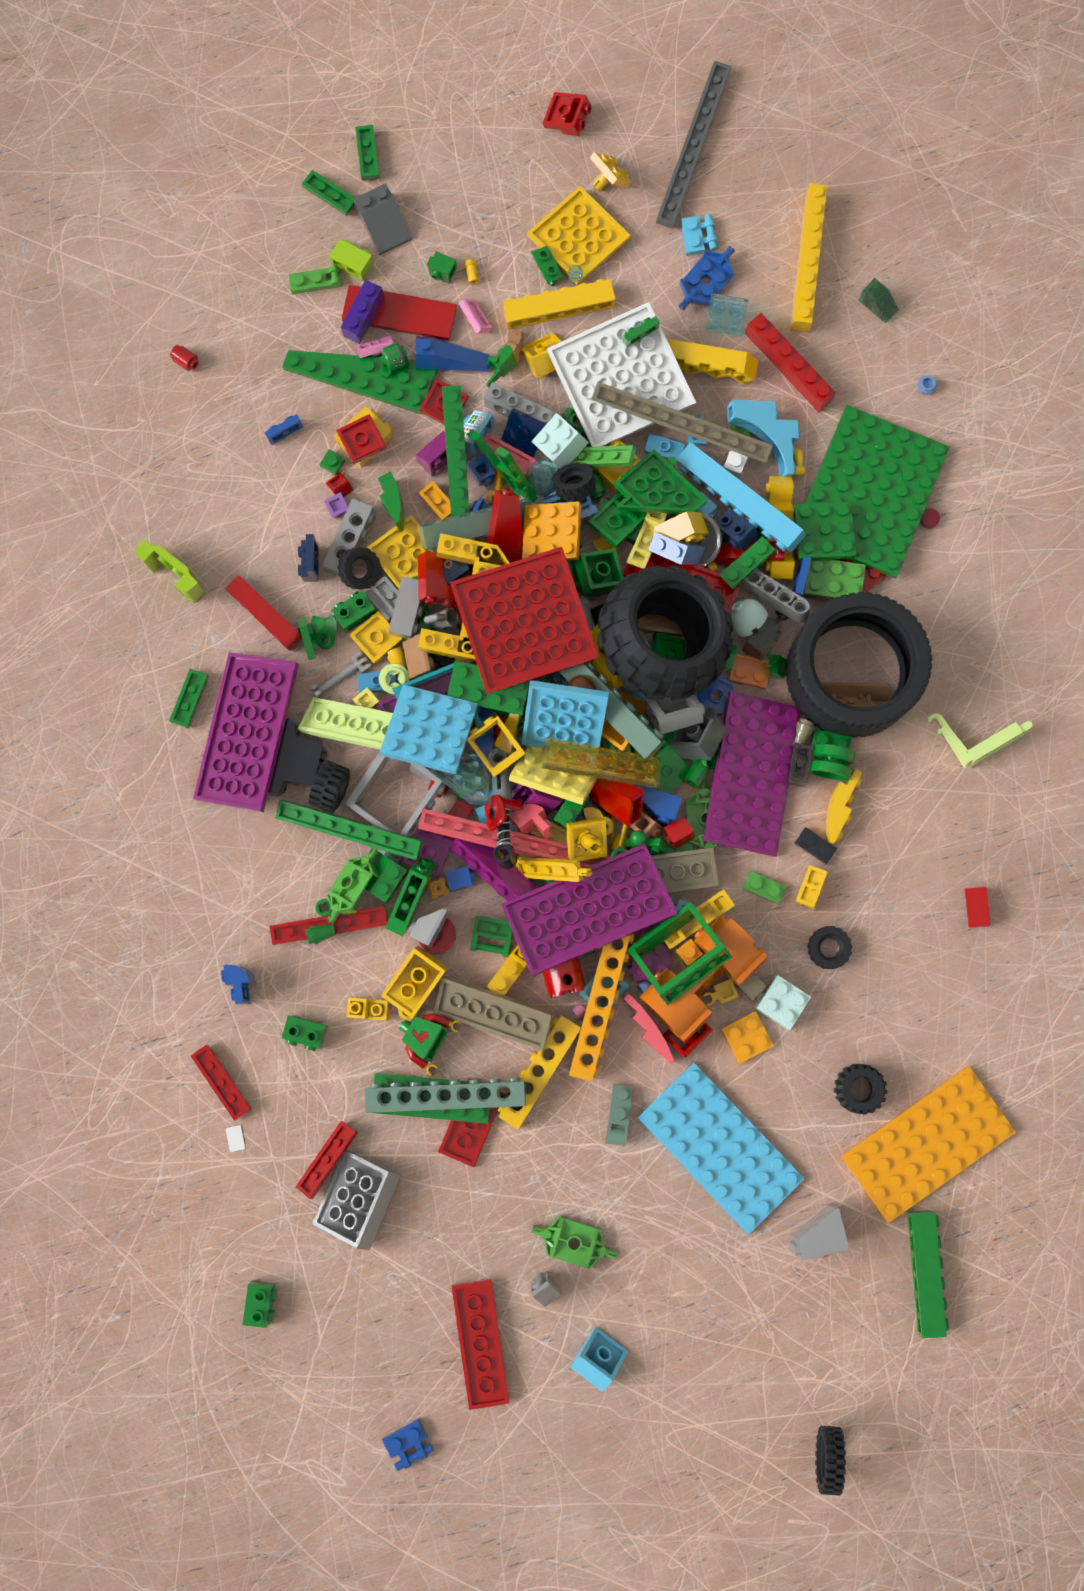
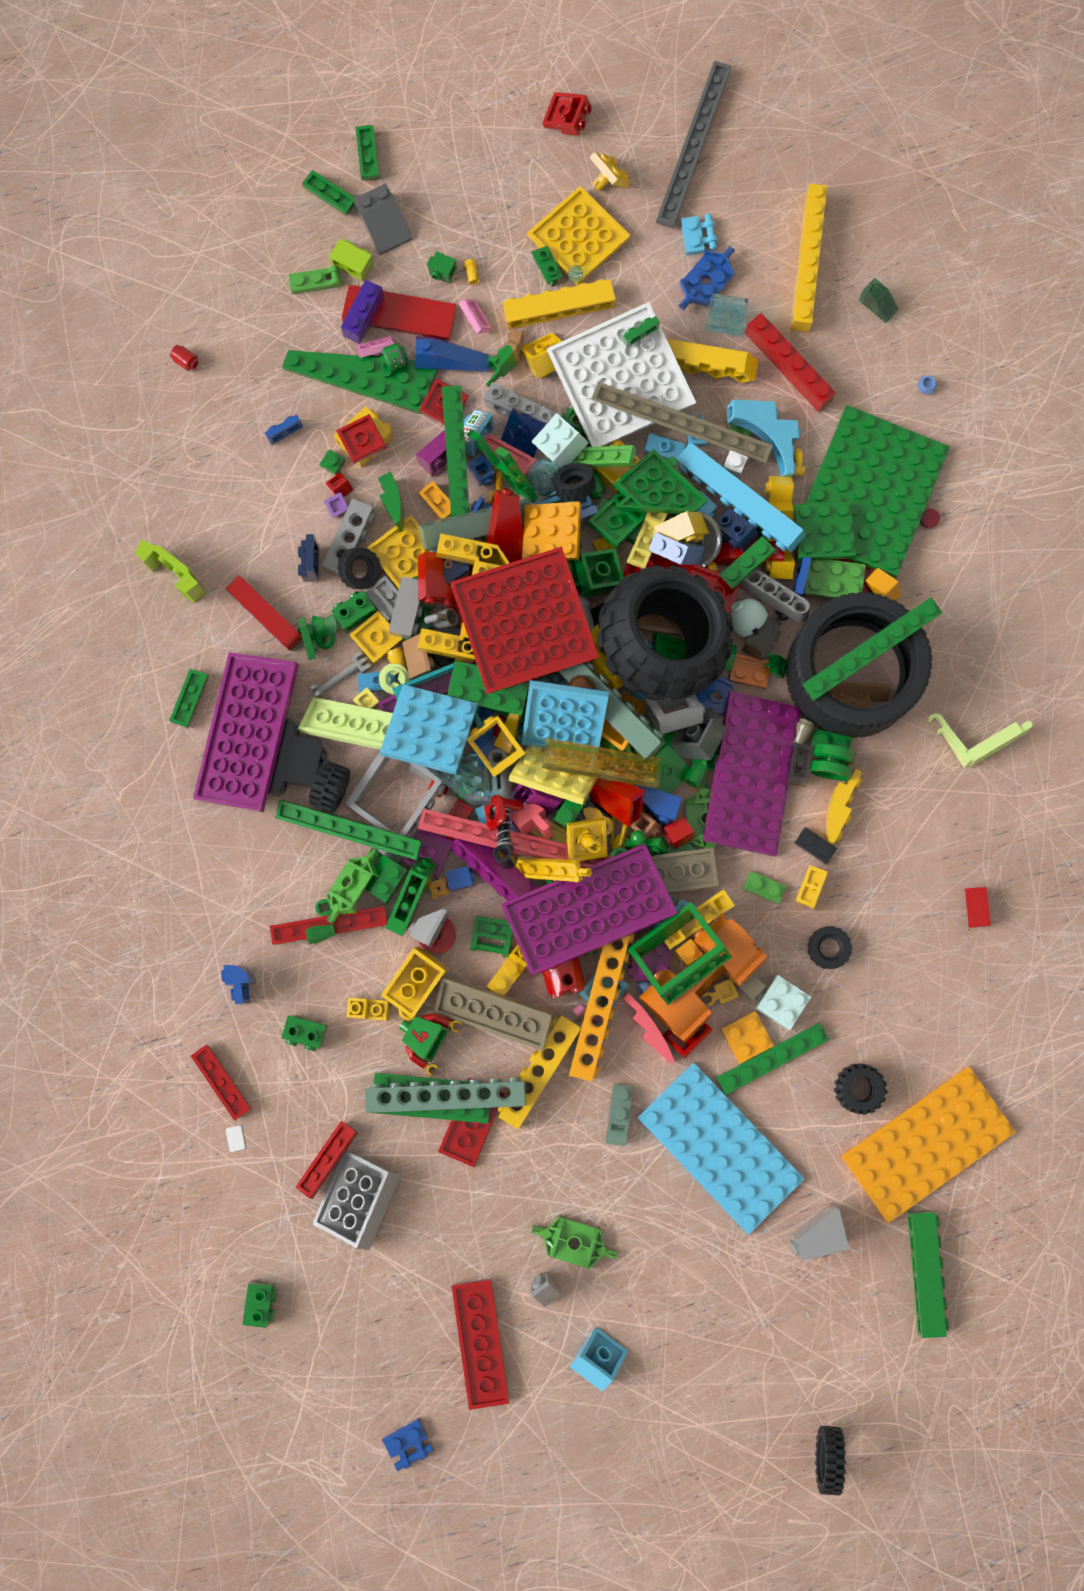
none -> green plate [716,1022,829,1095]
none -> green plate [802,597,943,701]
none -> light orange slope [864,568,901,601]

